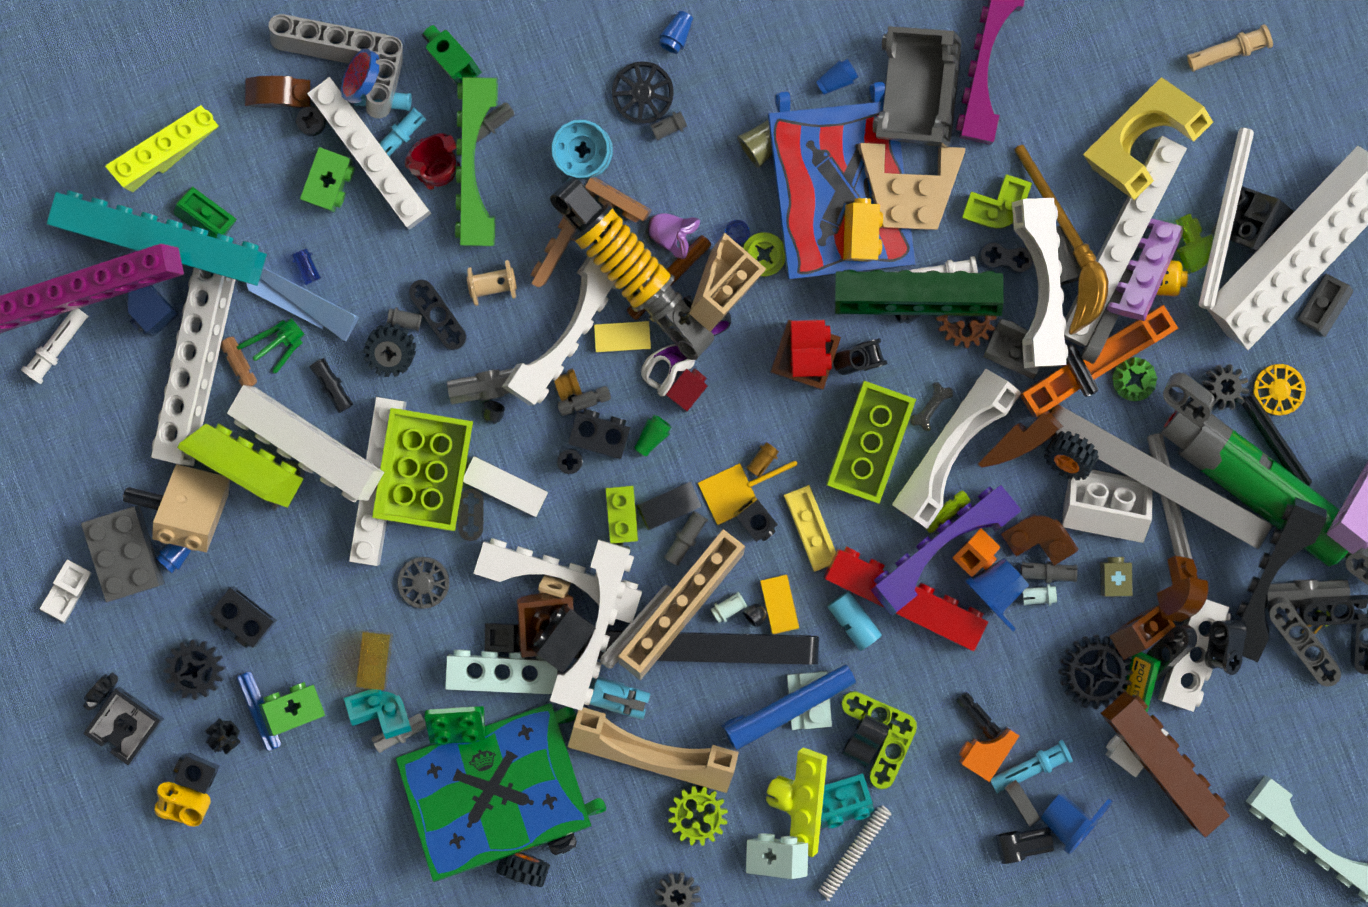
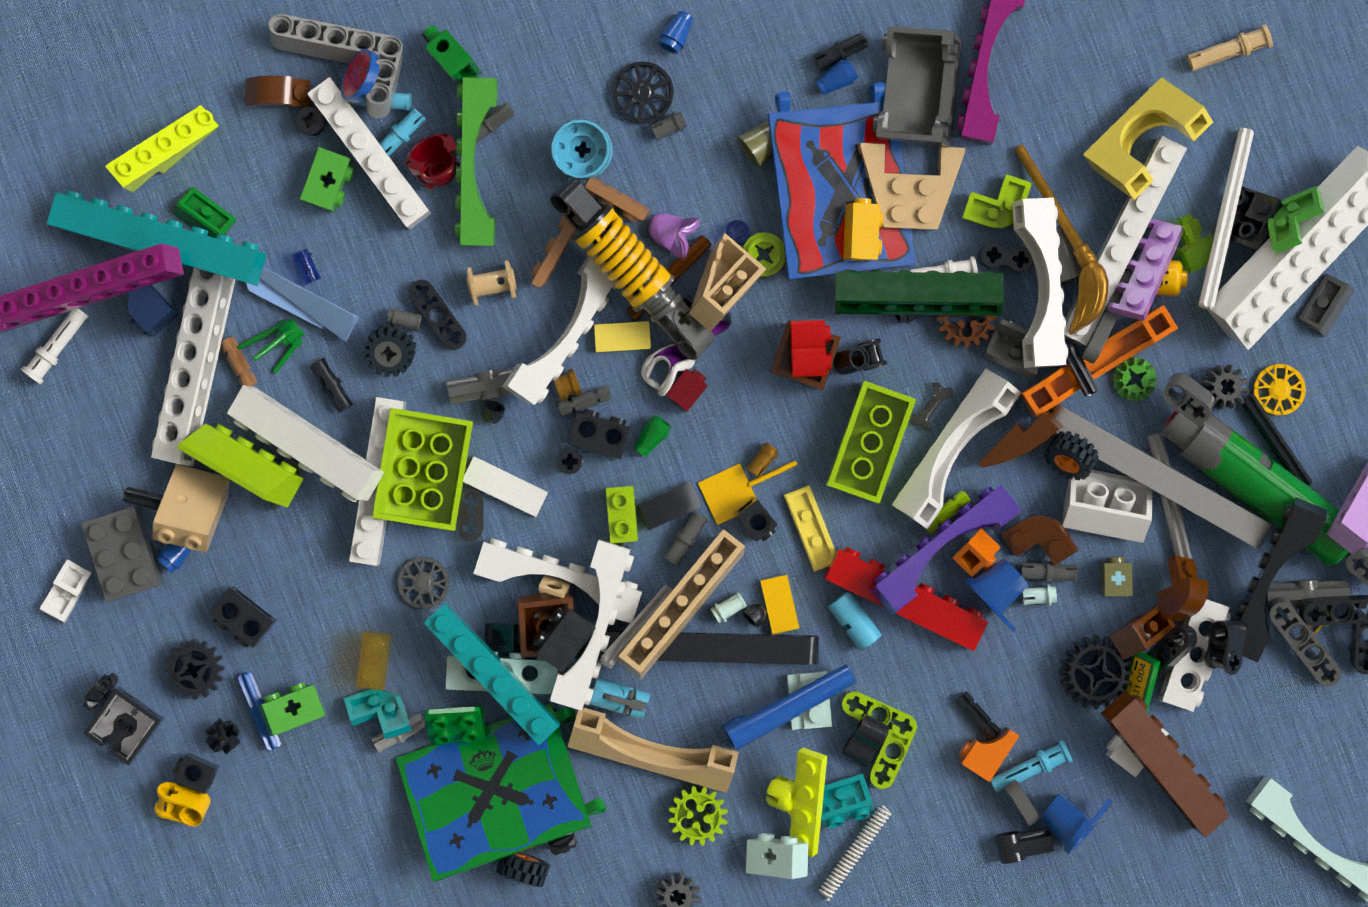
none -> teal brick [424,602,560,745]
none -> black axle [813,33,868,71]
none -> bright green plate [1268,186,1325,254]

